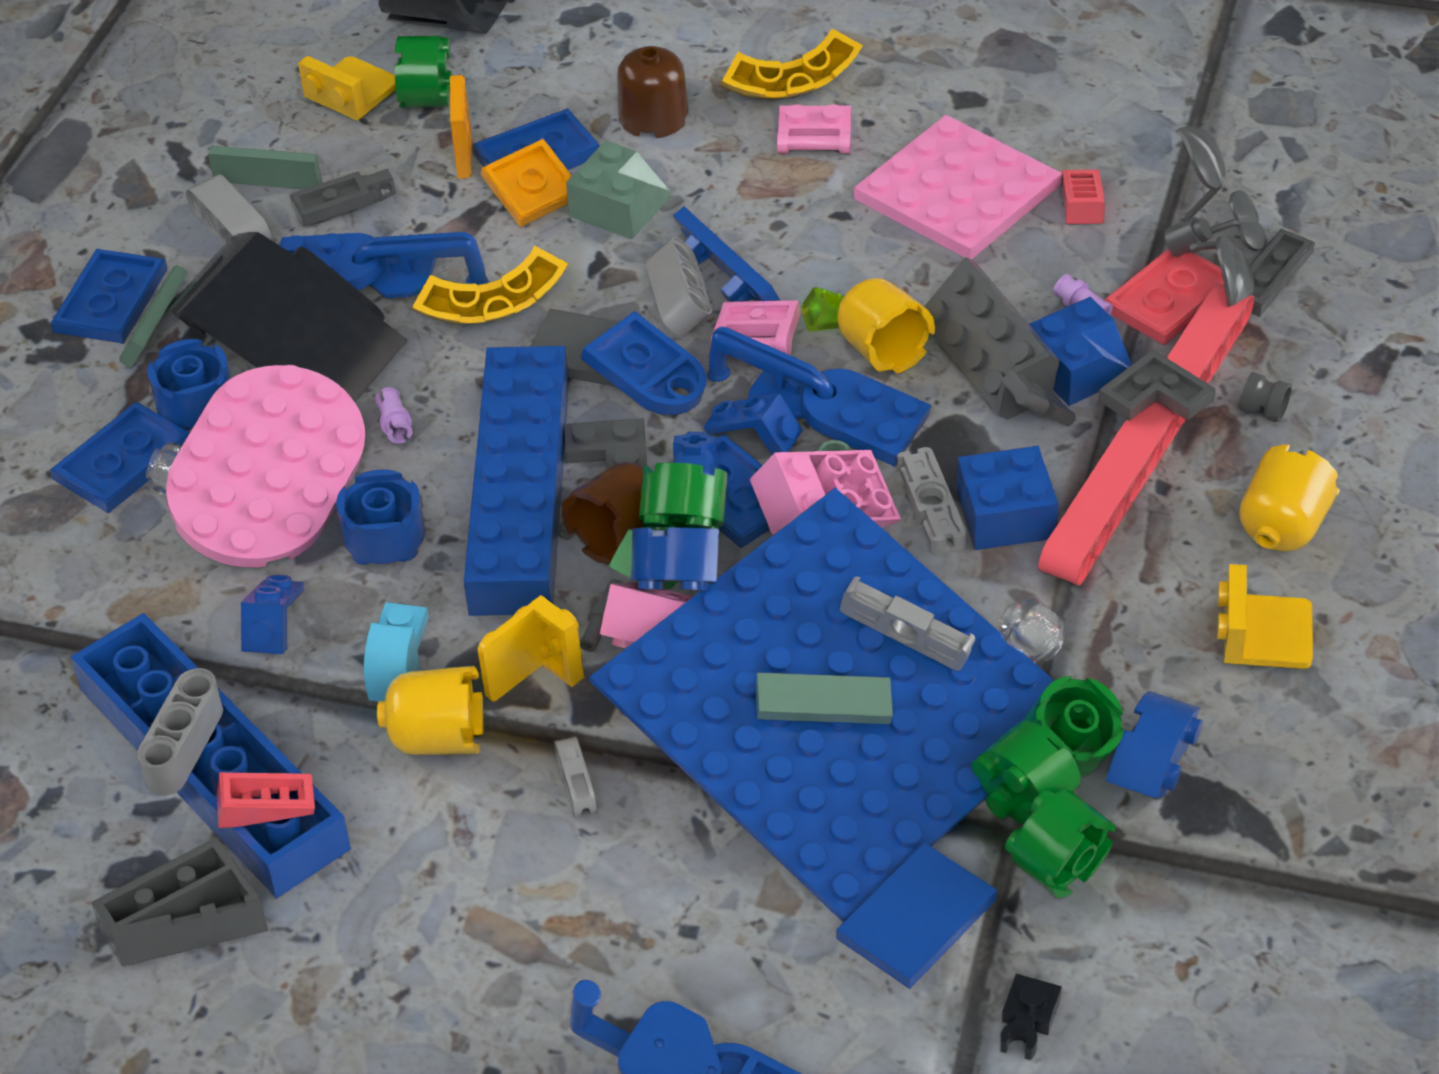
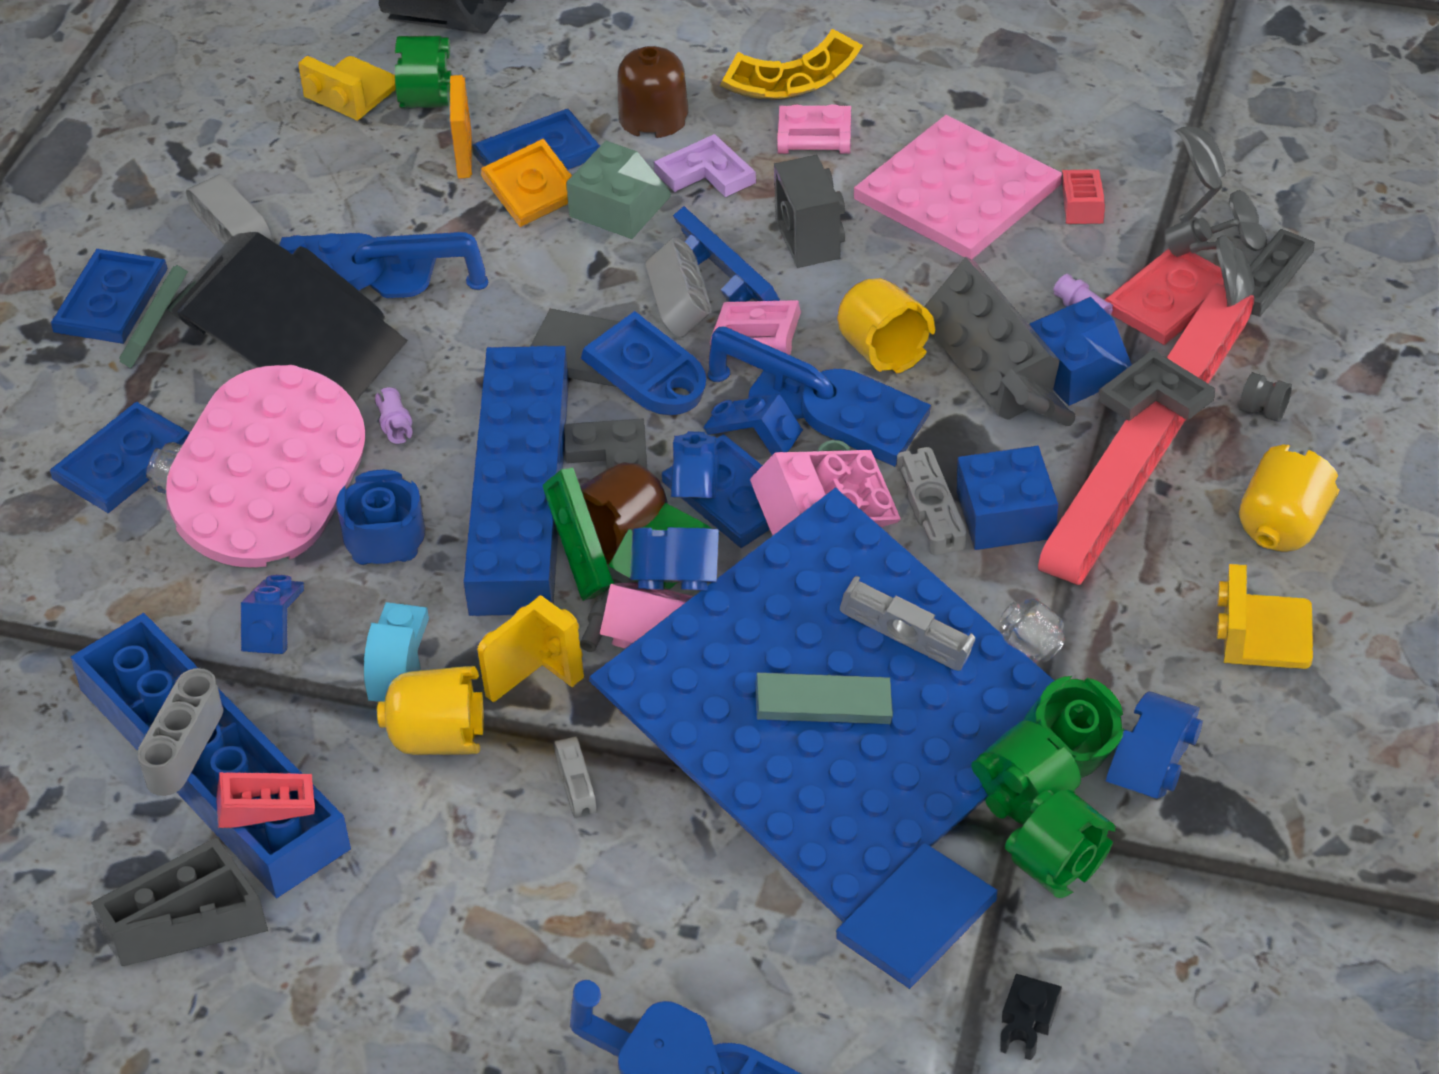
blue brick [147,339,231,430] -> none
sand green tile [208,146,322,189] -> none
dark grey hinge [289,169,396,227] -> none
yellow brick [412,246,569,324] -> none
green brick [639,463,728,530] -> none
clear neon green slope [801,287,844,332] -> none
none -> green tile [542,467,614,601]
none -> lavender plate [654,134,756,197]
none -> dark grey brick [774,154,845,268]

